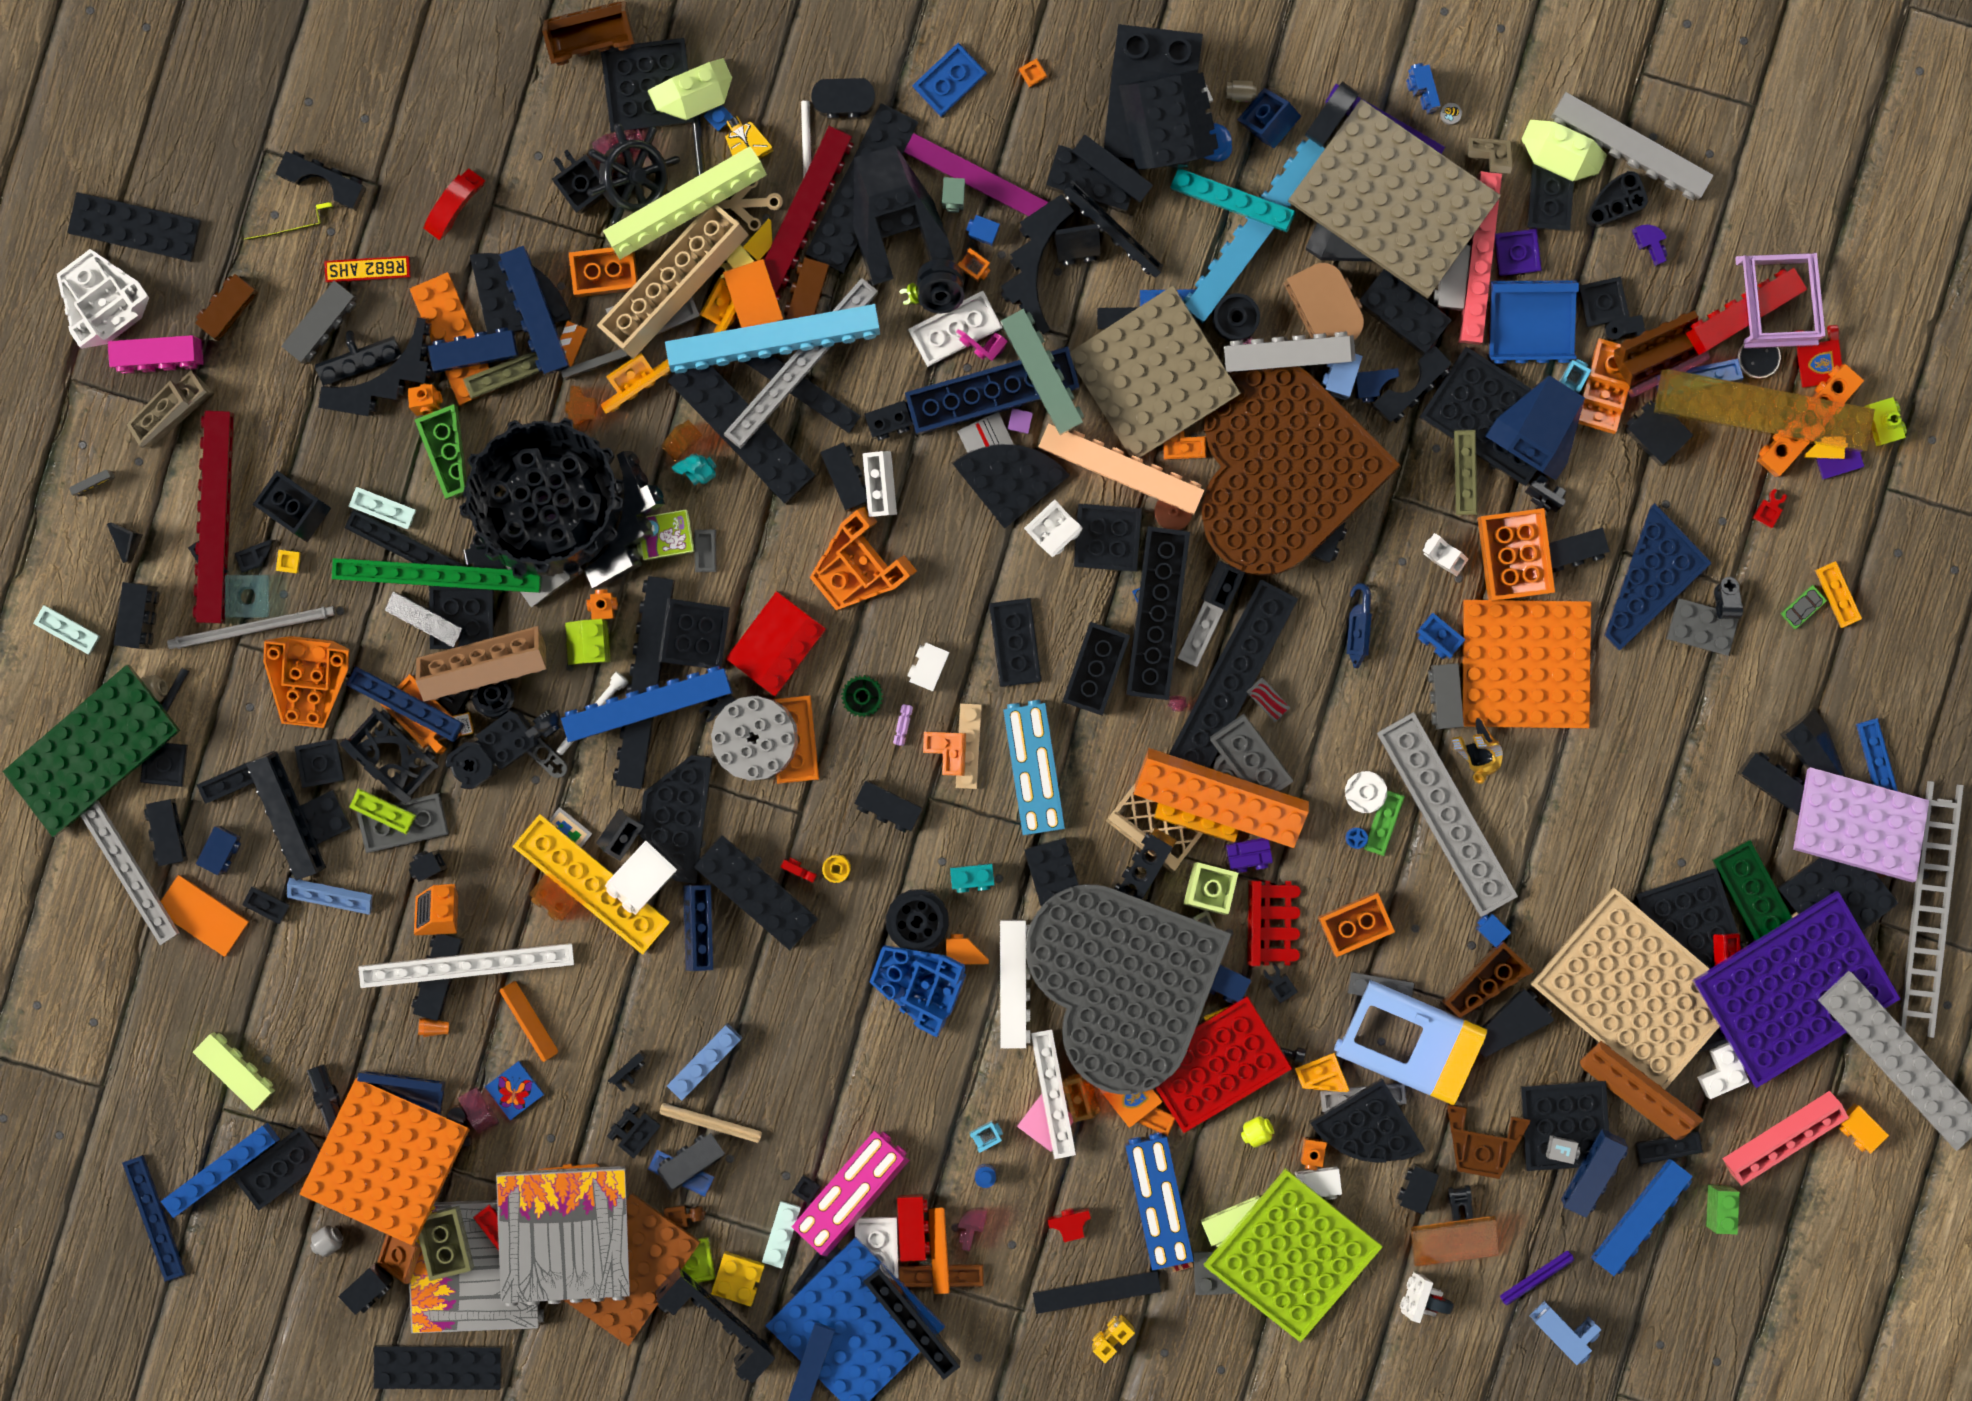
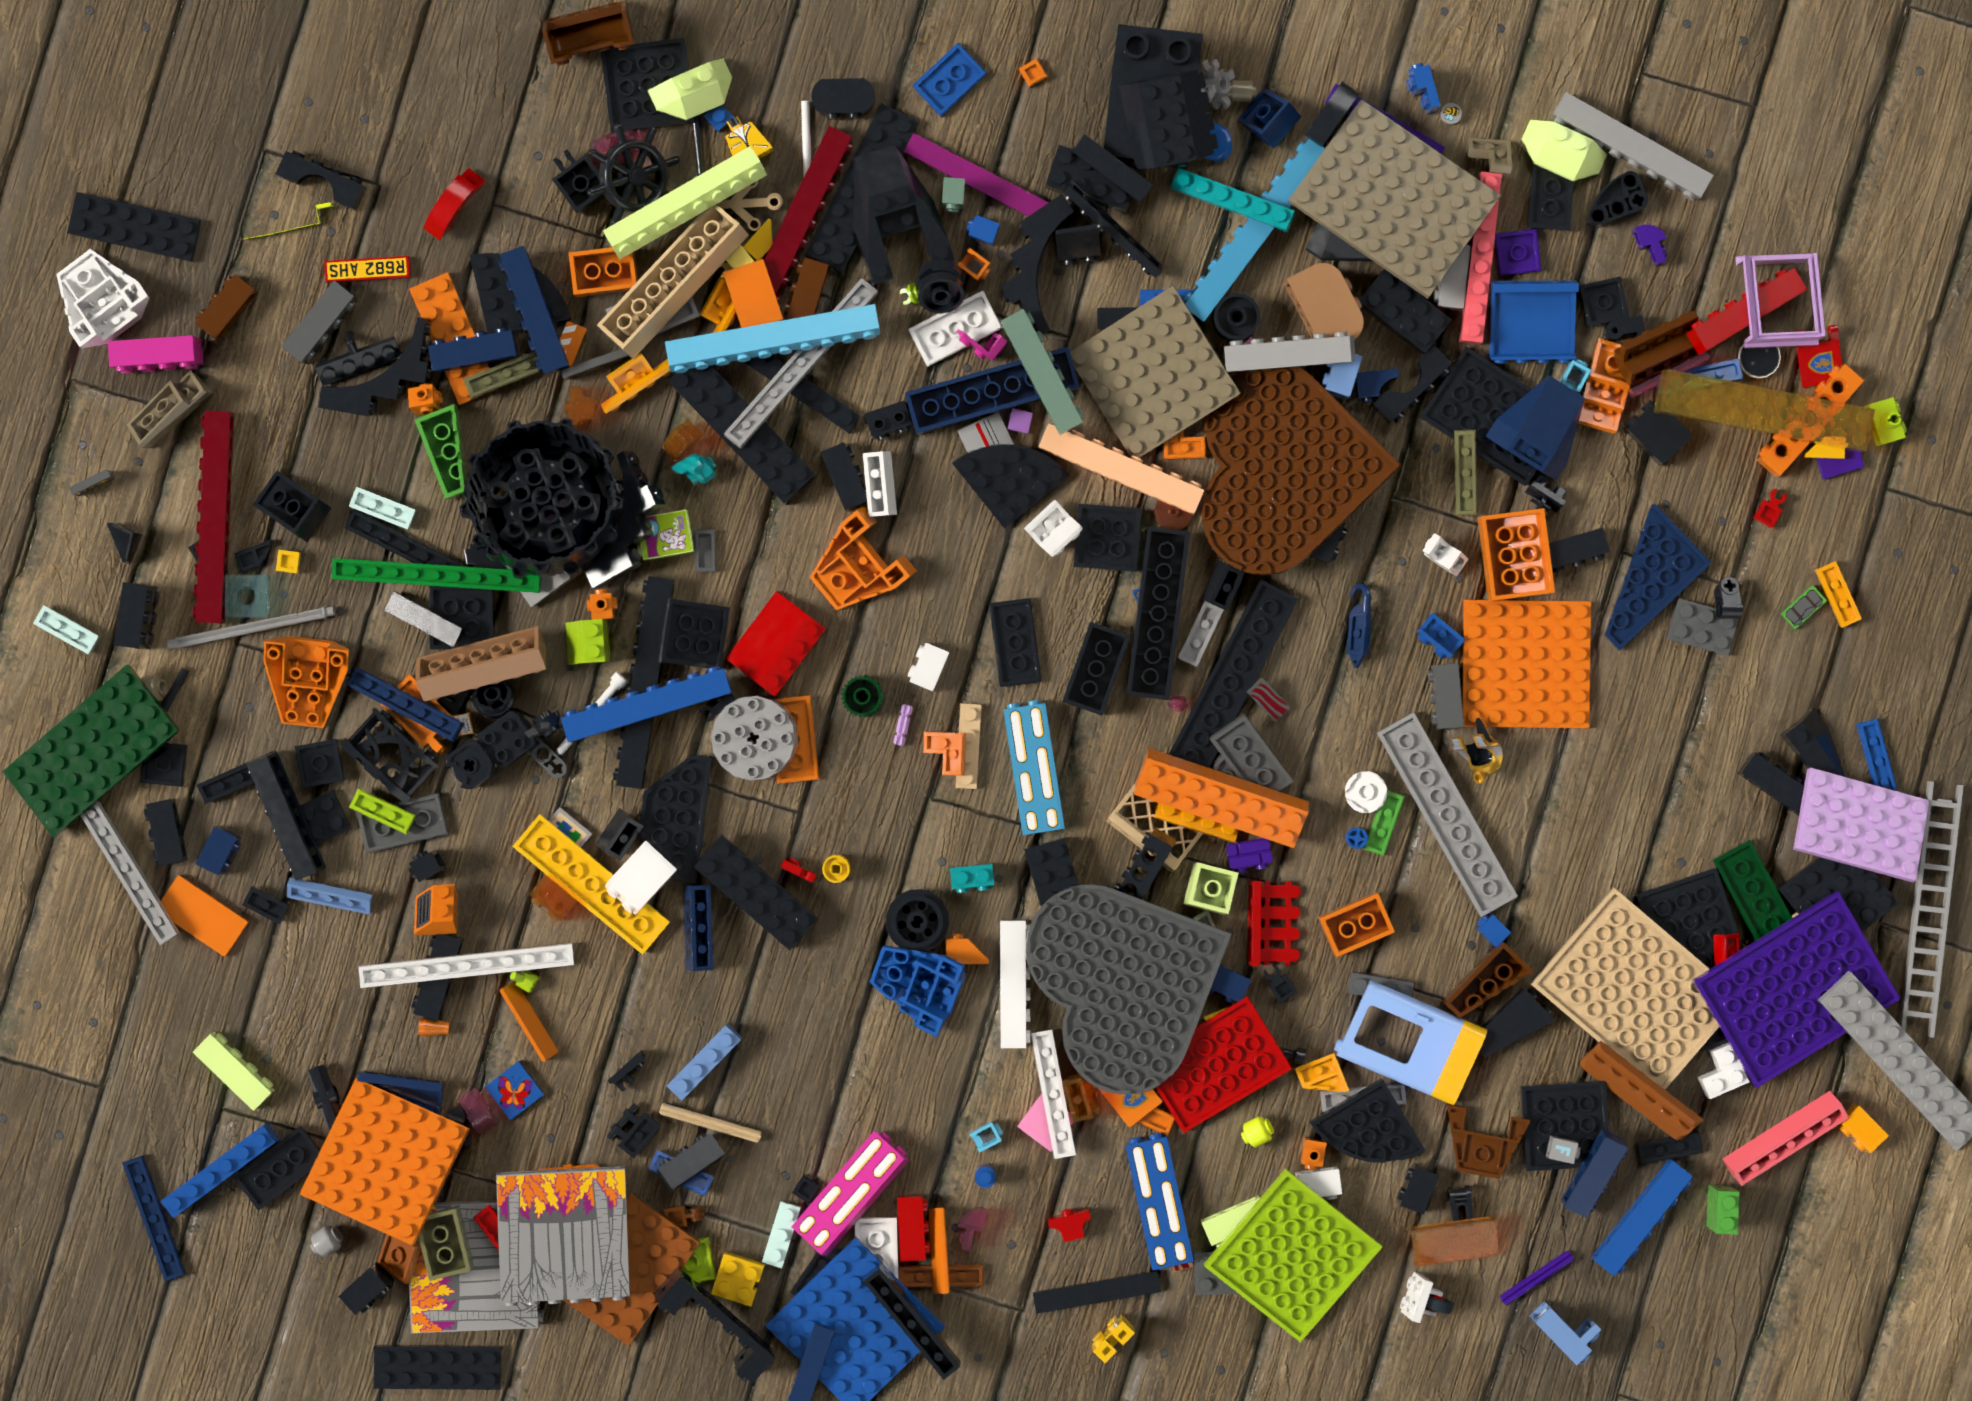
black brick [854,780,922,833] -> none
none -> lime piece [510,970,539,993]
none -> light grey pin [1201,59,1235,110]

